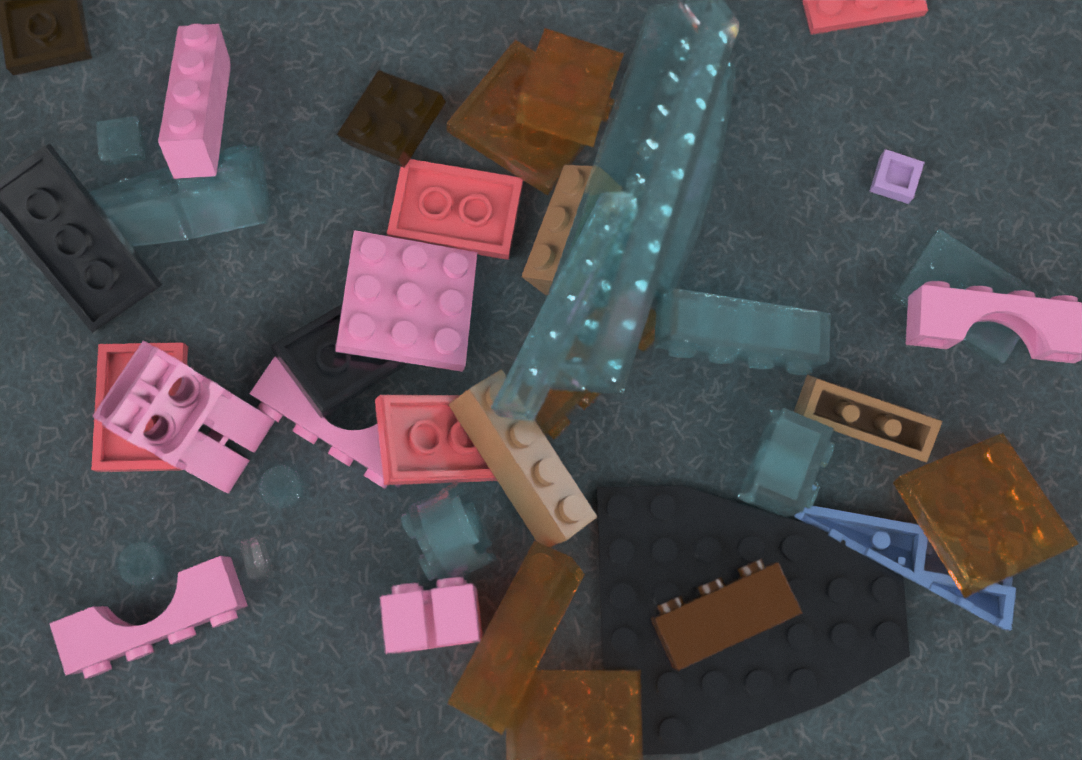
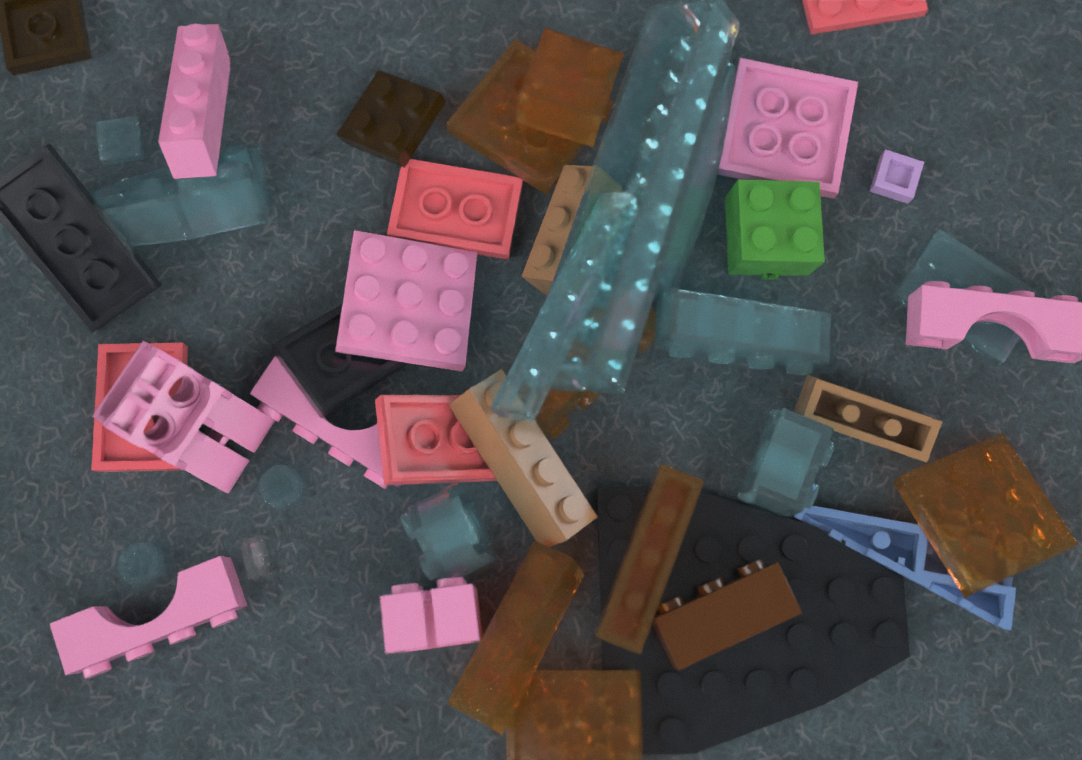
none -> clear orange brick [594,464,704,654]
none -> bright pink plate [716,58,858,199]
none -> bright green brick [725,179,825,280]

